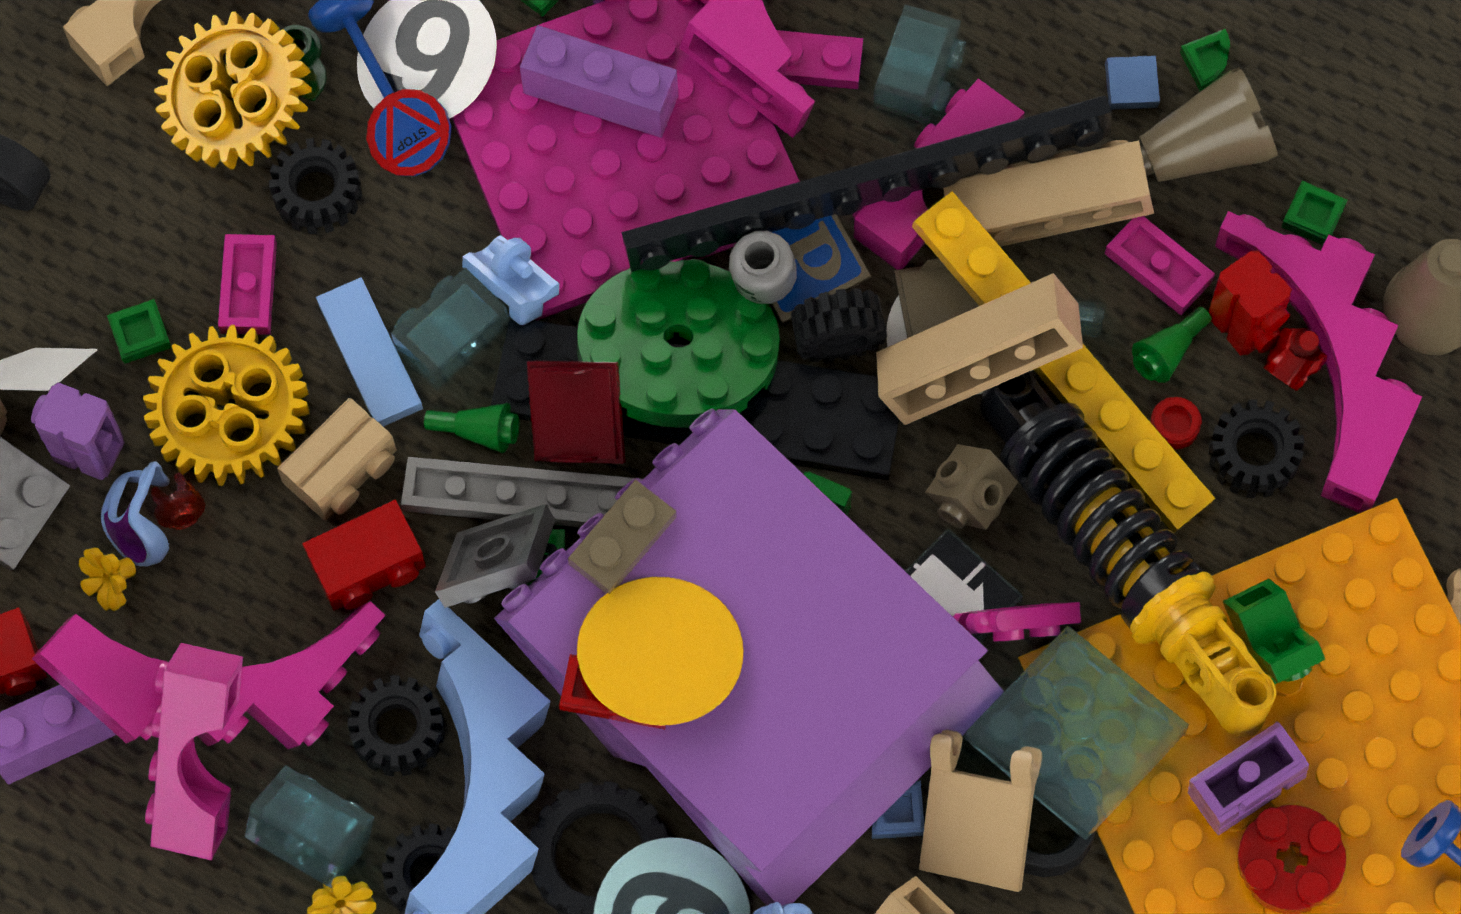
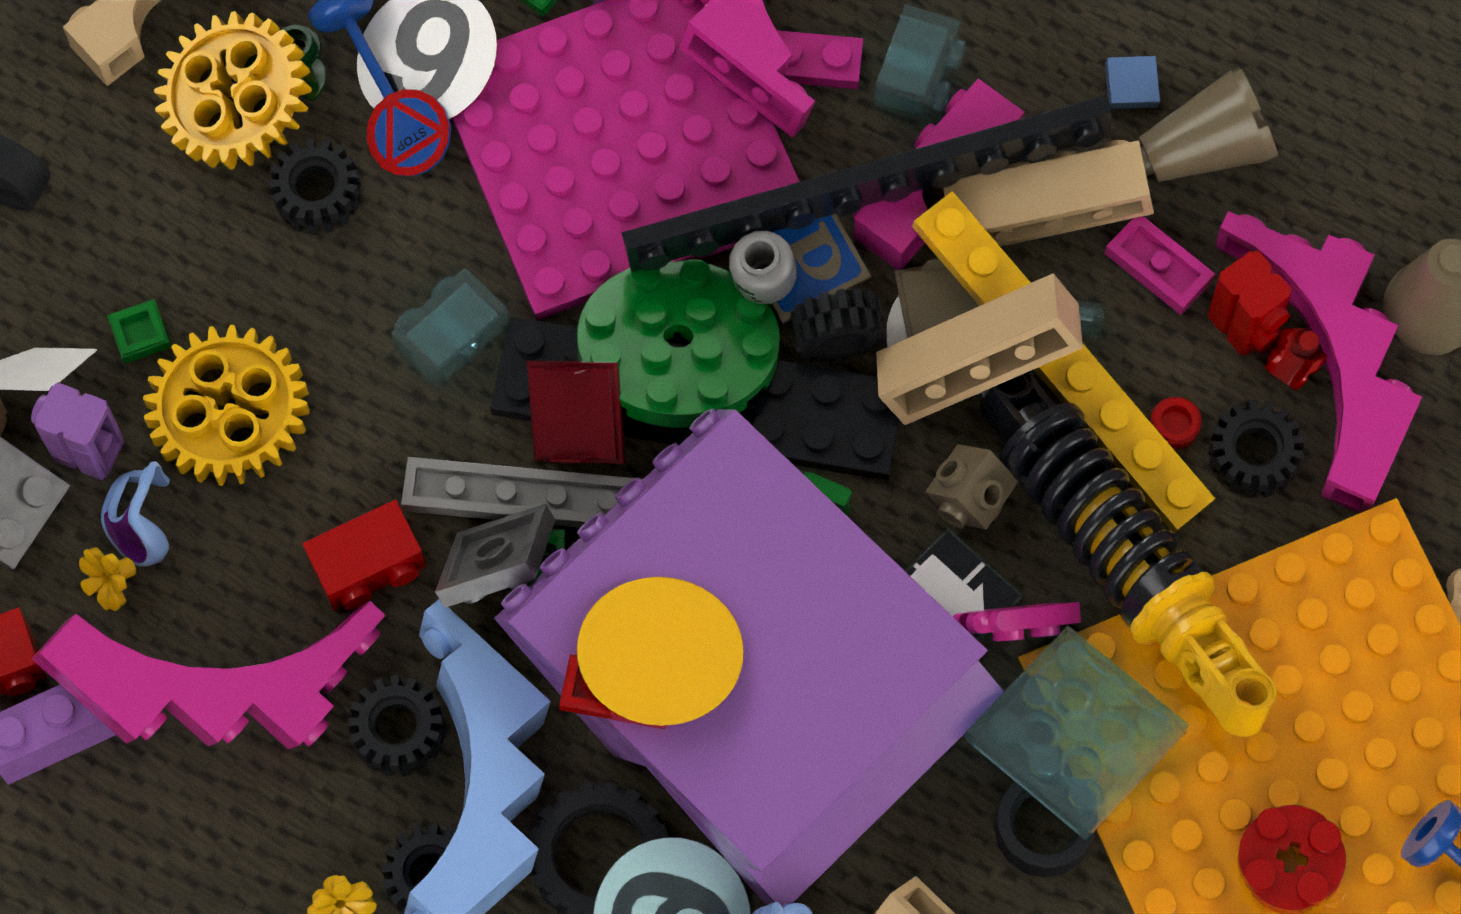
dark pink arch [145,643,243,860] -> none
clear red plate [151,473,206,530] -> none
dark pink plate [218,234,277,335] -> none
clear light blue brick [244,765,374,888] -> none
tan brick [277,398,397,521] -> none
light blue tile [316,277,423,427] -> none
green cone [424,403,520,453] -> none
light blue hips [462,235,559,325] -> none
medium lavender brick [520,25,679,138] -> none
dark tan plate [568,479,677,594] -> none
medium blue tile [872,781,924,839] -> none
tan flag [919,730,1042,892] -> none
green cone [1132,307,1211,383] -> none
green tile [1180,29,1230,92] -> none
medium lavender brick [1188,721,1309,836] -> none
green brick [1222,579,1326,684] -> none
green tile [1281,181,1348,245] -> none

